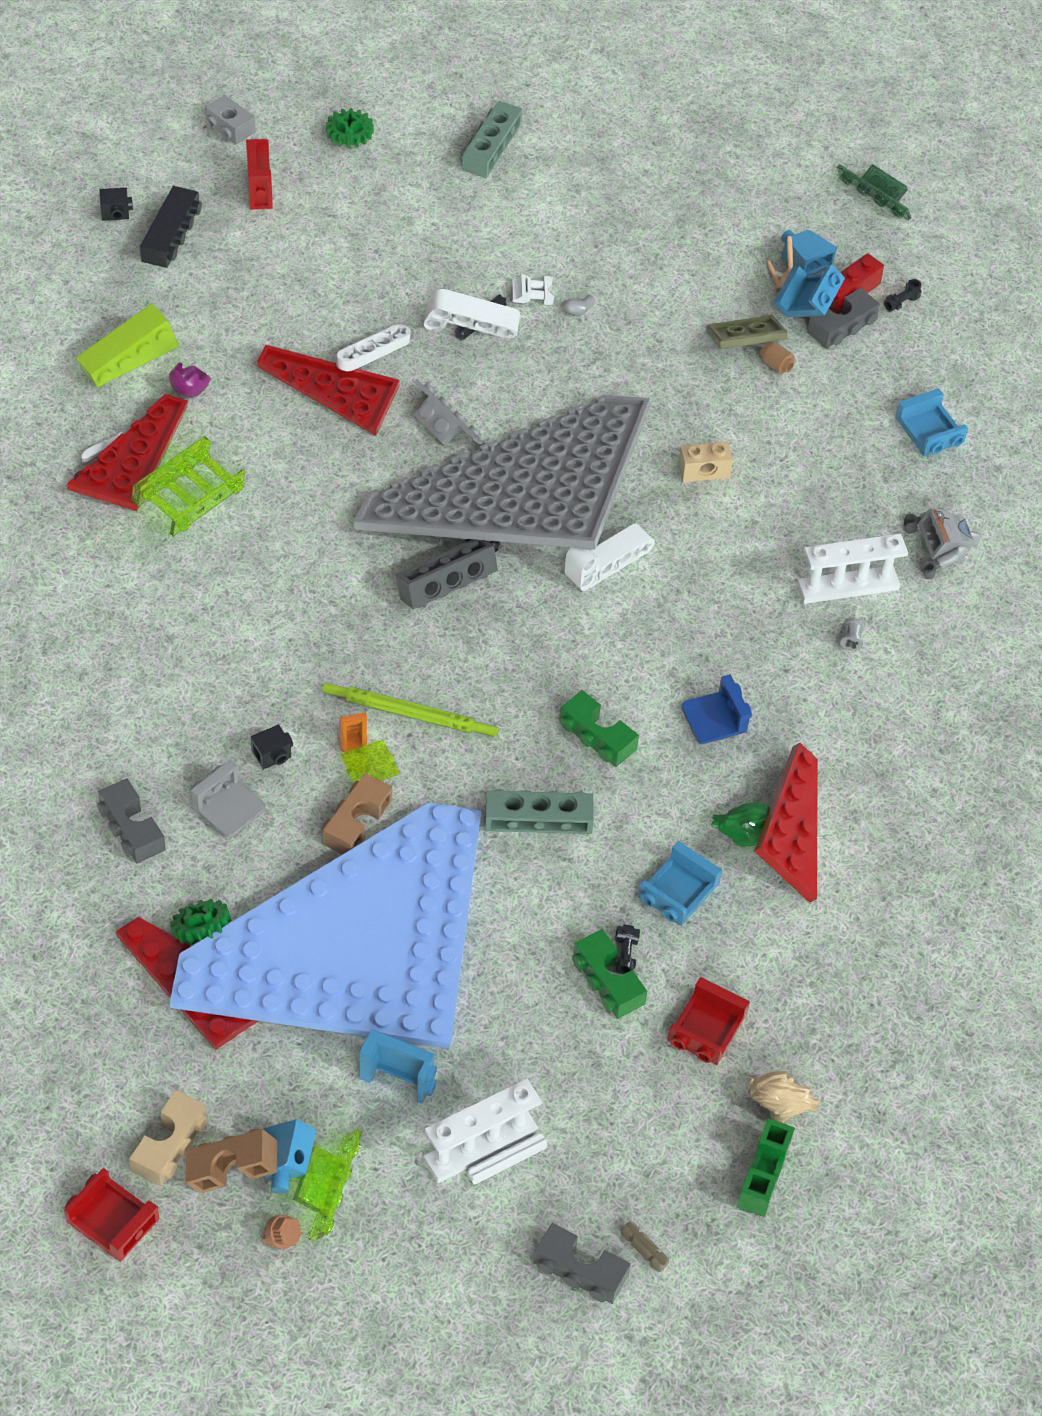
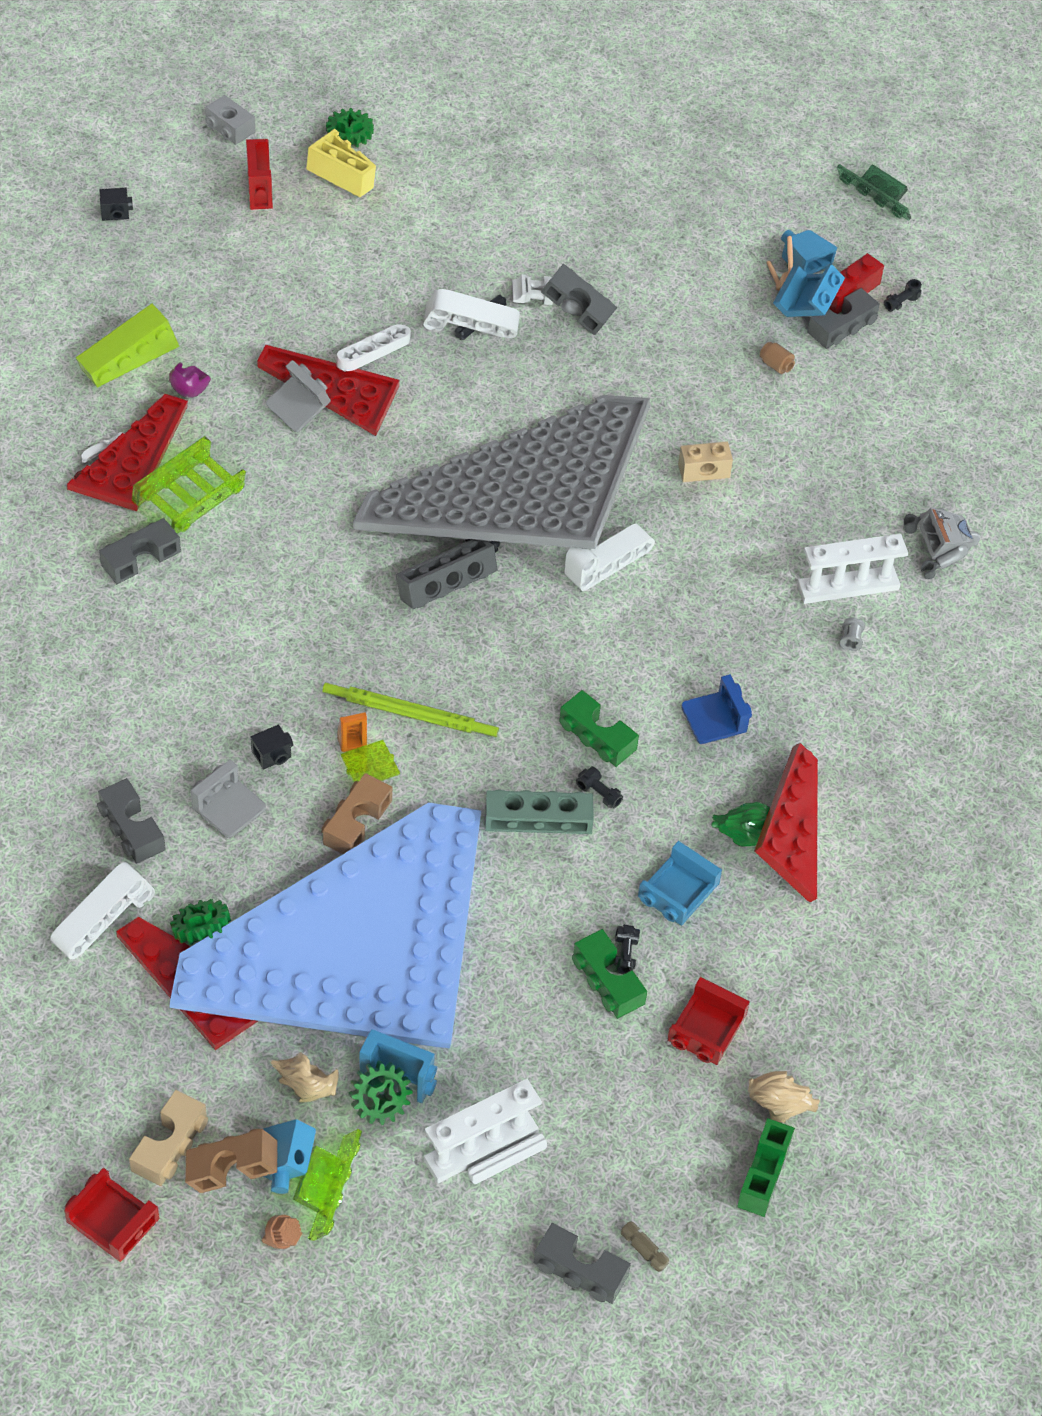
black brick [140,185,202,268] -> none
light grey bracket [413,379,485,446] -> none
sand green brick [460,101,522,179] -> none
olive tile [707,315,788,349] -> none
dark azure panel [895,388,968,456] -> none
none -> white beam [51,862,155,959]
none -> dark grey arch [99,518,181,585]
none -> light grey bracket [266,360,331,432]
none -> tan hair [271,1052,339,1103]
none -> light yellow wedge [306,129,376,197]
none -> green gear [349,1061,413,1125]
none -> dark grey arch [541,263,618,335]
none -> black bar [576,766,623,808]

